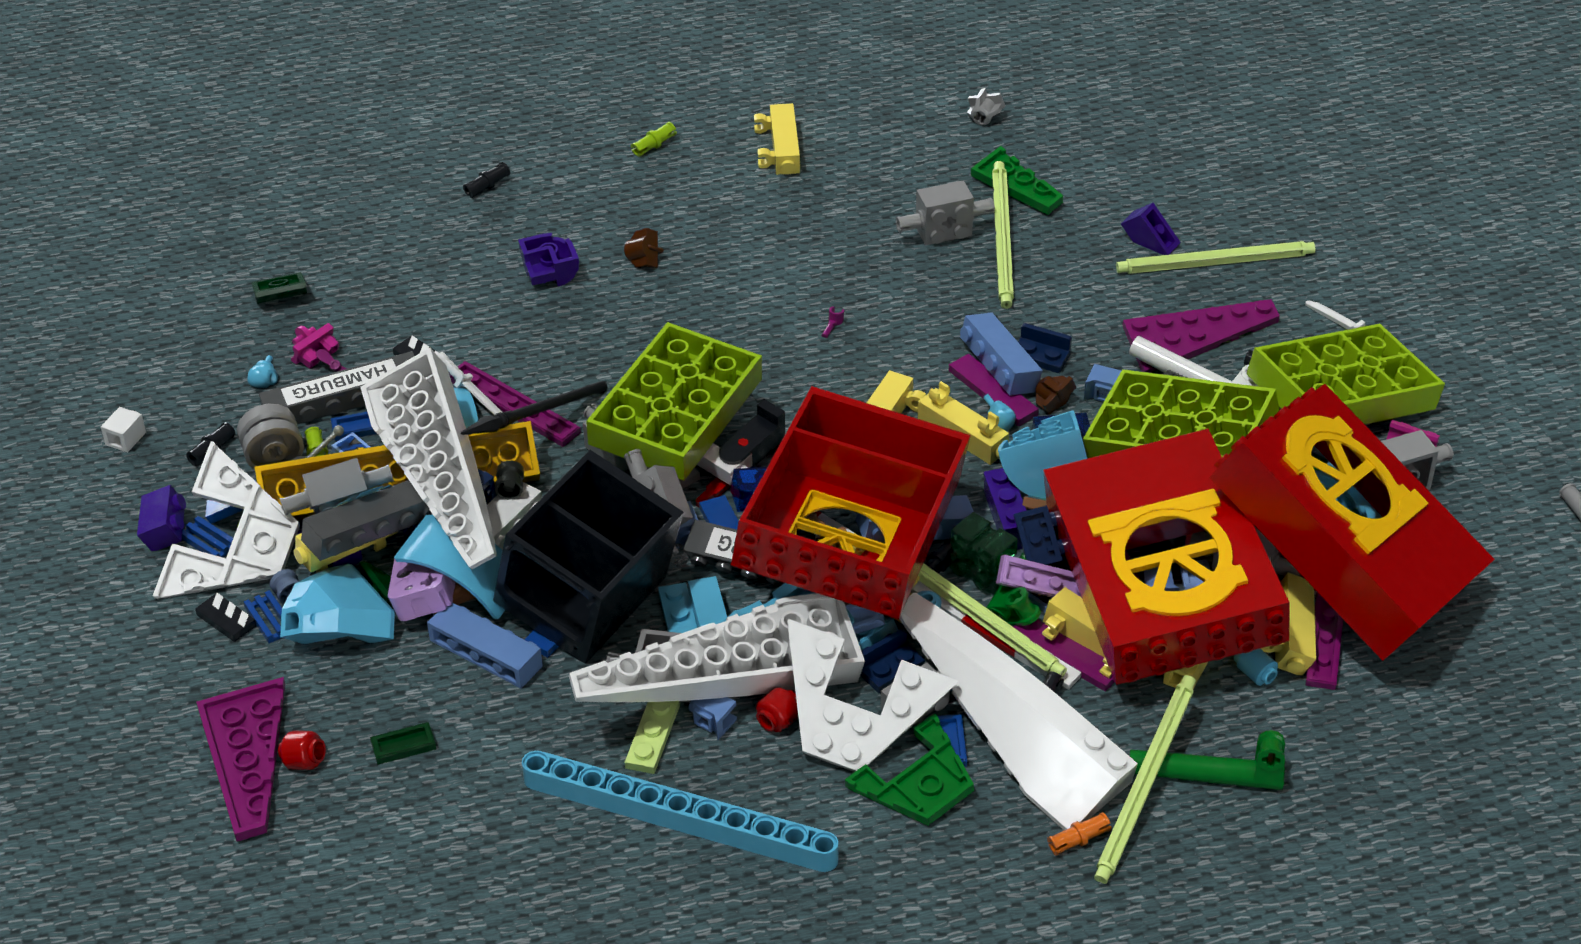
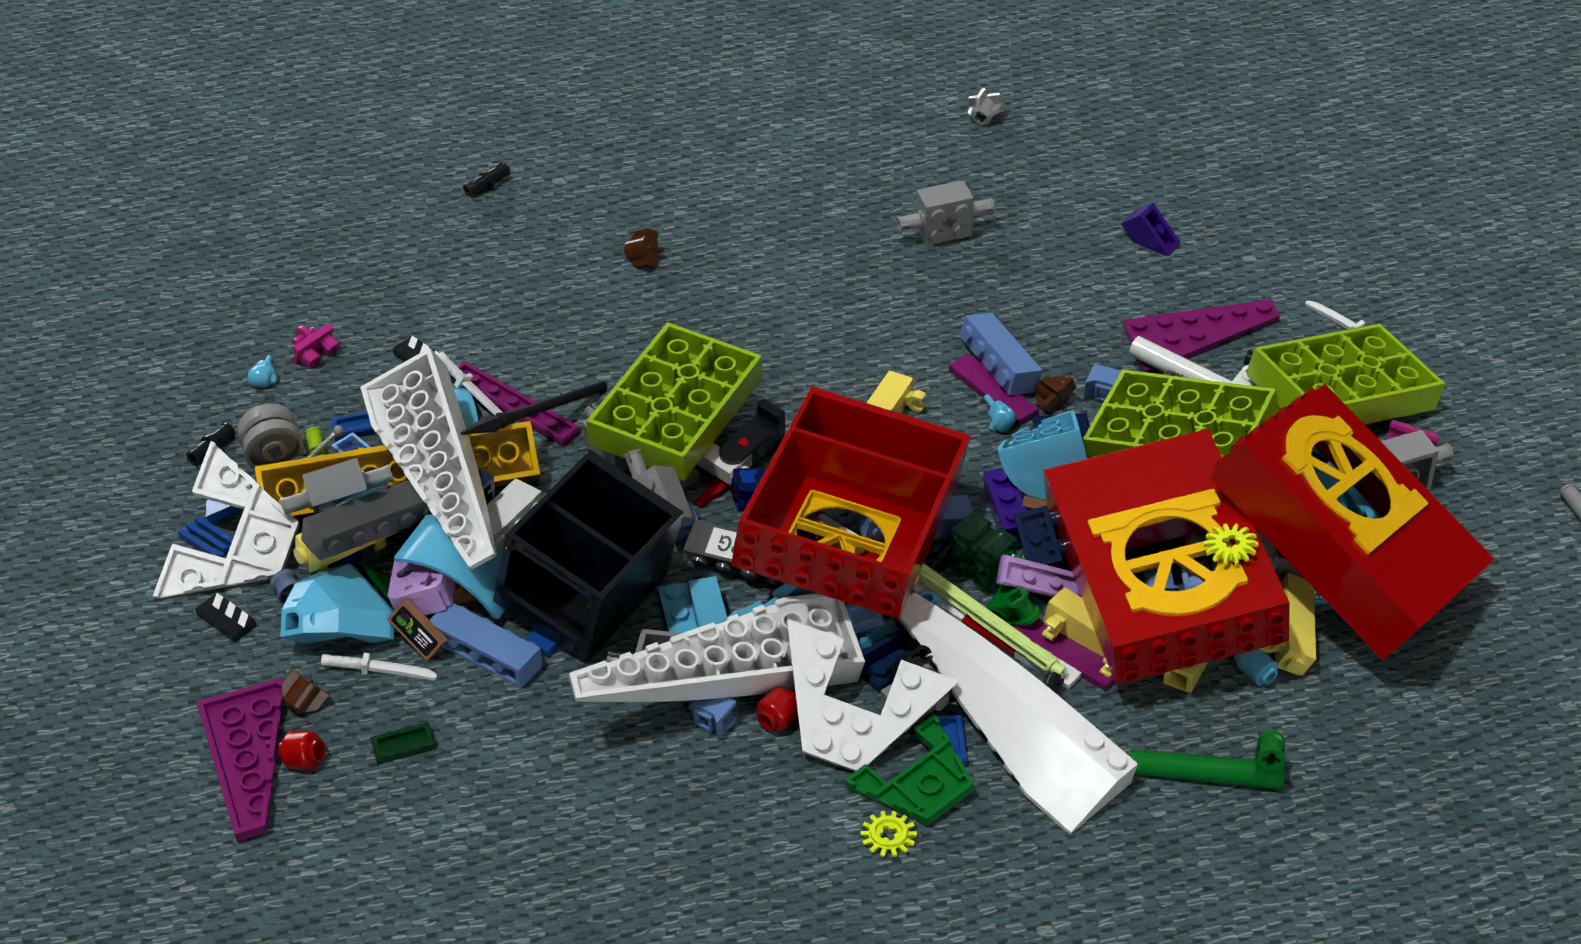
white brick [101,407,146,453] -> none
dark purple brick [137,485,186,551] -> none
blue tile [244,590,282,643] -> none
dark green slope [251,272,307,304] -> none
dark grey brick [259,351,414,424] -> none
magenta piece [316,349,347,372] -> none
pearl dark grey wheel [495,461,524,500] -> none
dark purple brick [518,233,579,287] -> none
medium azure beam [522,751,839,872] -> none
yellowish green plate [625,701,680,774] -> none
lime pin [631,122,677,157] -> none
blue tile [699,495,739,529] -> none
light yellow brick [754,103,800,175] -> none
magenta hand [821,306,844,338] -> none
light yellow brick [918,381,1009,465] -> none
green wing [971,146,1063,215] -> none
yellowish green piece [992,161,1014,309] -> none
dark blue bracket [1018,323,1072,374] -> none
orange pin [1047,812,1112,856] -> none
yellowish green piece [1094,675,1196,884] -> none
yellowish green piece [1116,241,1315,274] -> none
magenta tile [1305,591,1343,690] -> none
none -> reddish brown piece [281,668,329,713]
none -> white sword [321,653,437,680]
none -> tile [387,598,448,661]
none -> neon yellow gear [861,811,917,857]
none -> black pin [886,645,933,682]
none -> neon yellow gear [1204,523,1258,565]

